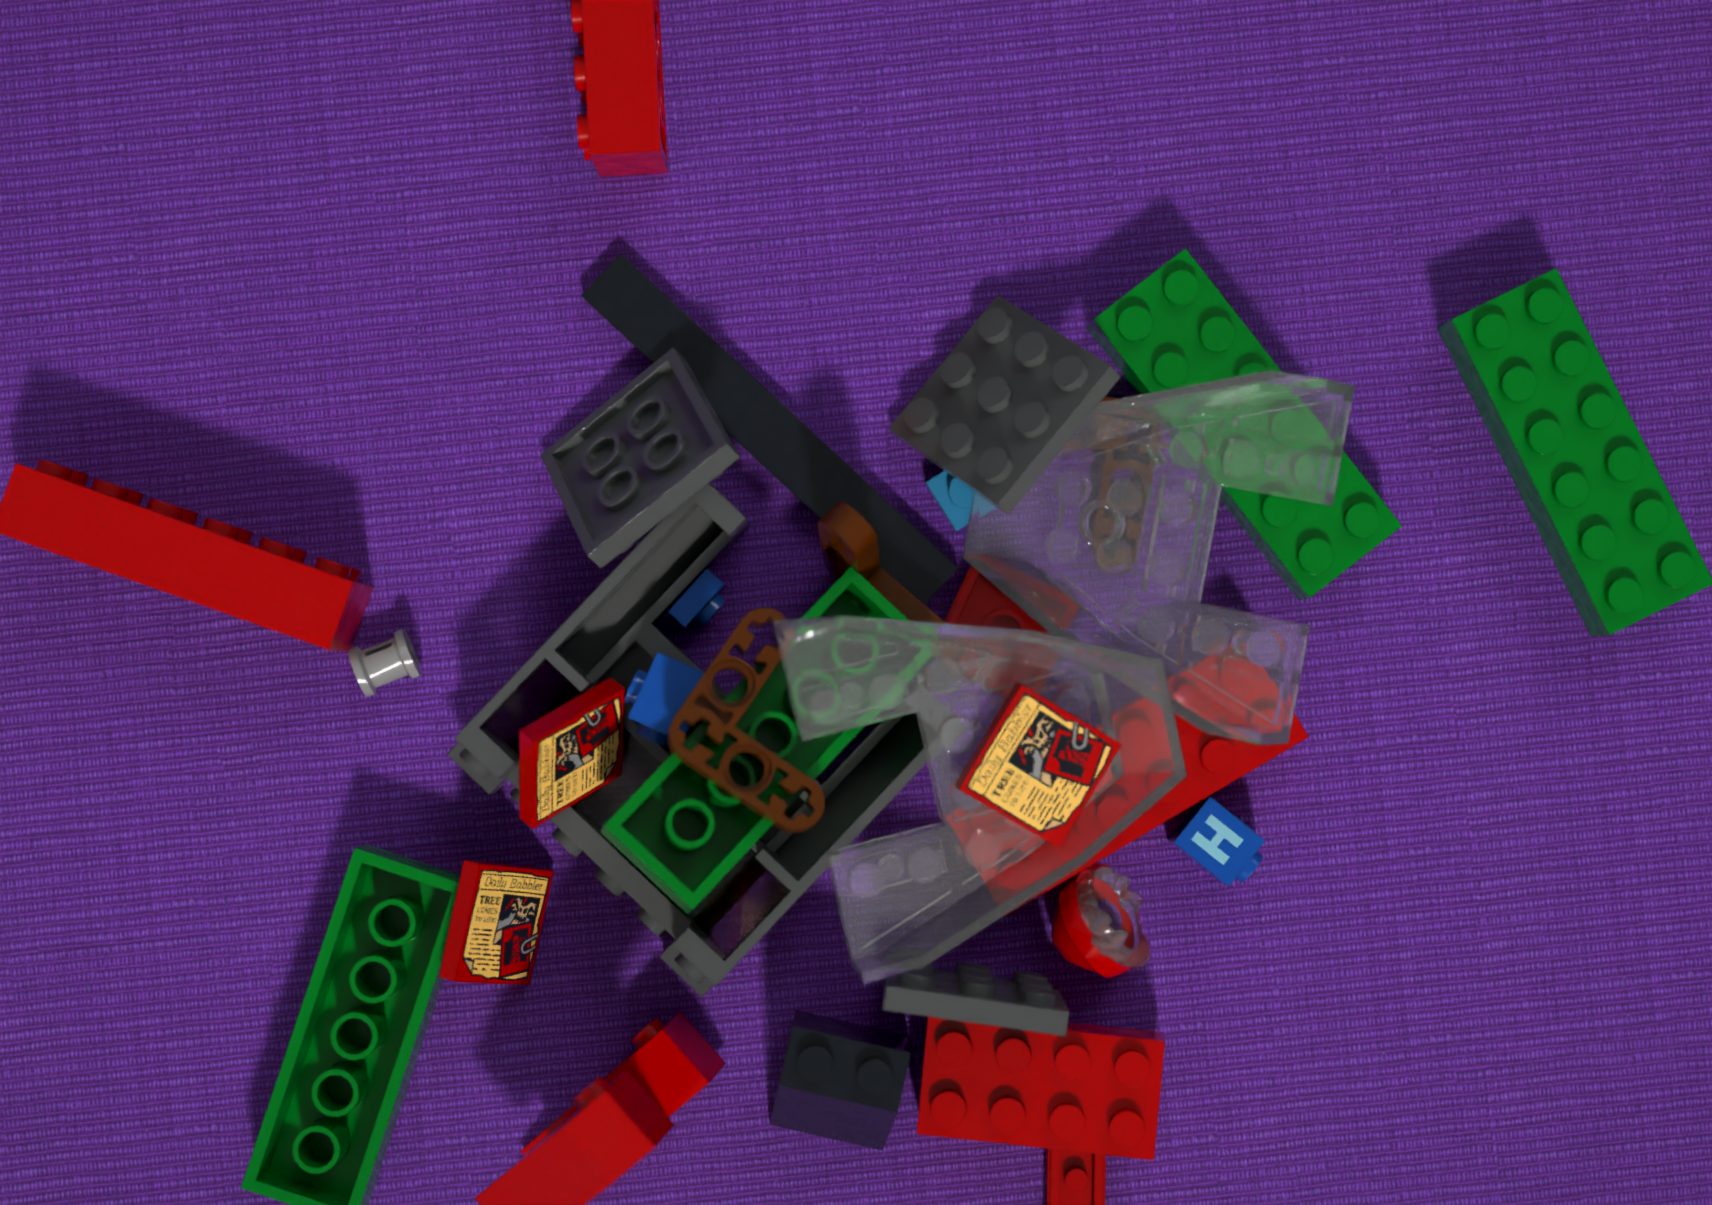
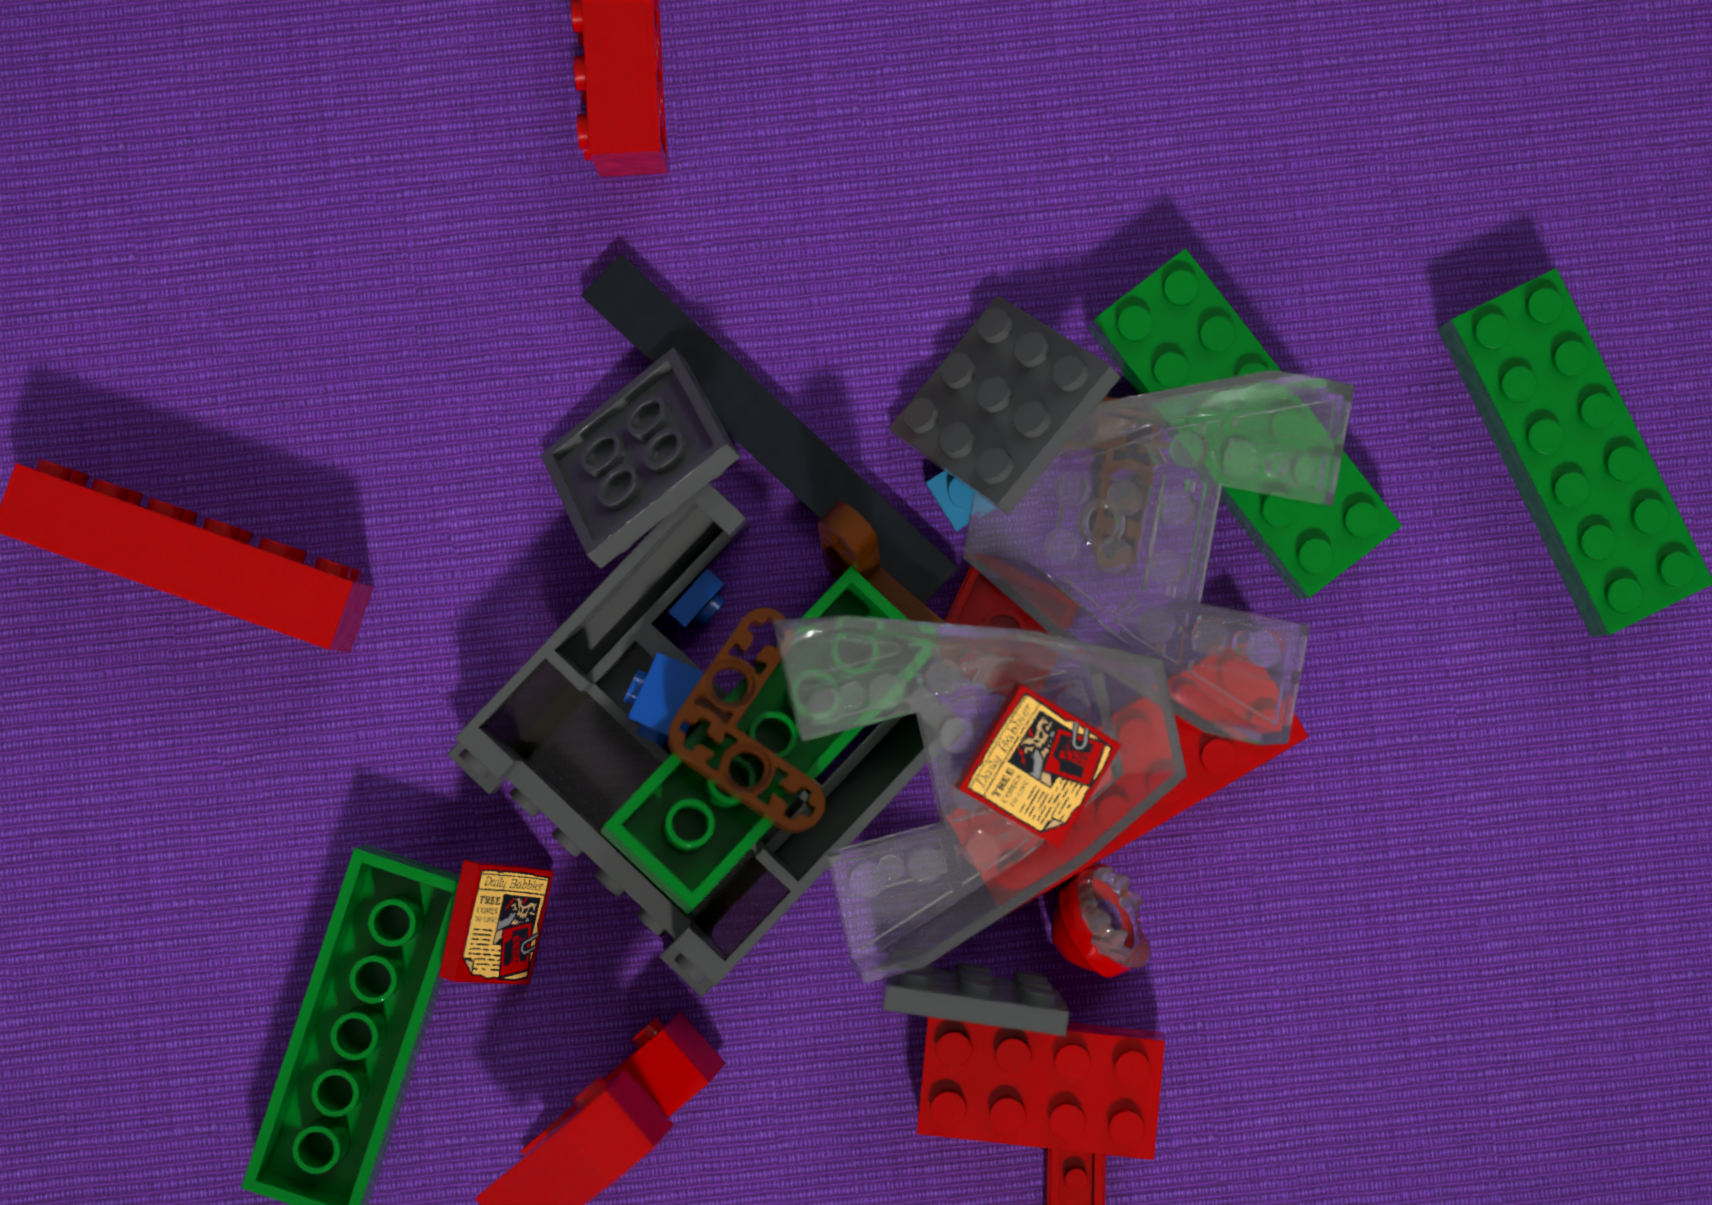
light grey bush [348,629,422,697] -> none
tile [519,678,625,829] -> none
black slope [769,1010,911,1151] -> none
blue brick [1167,796,1265,886] -> none

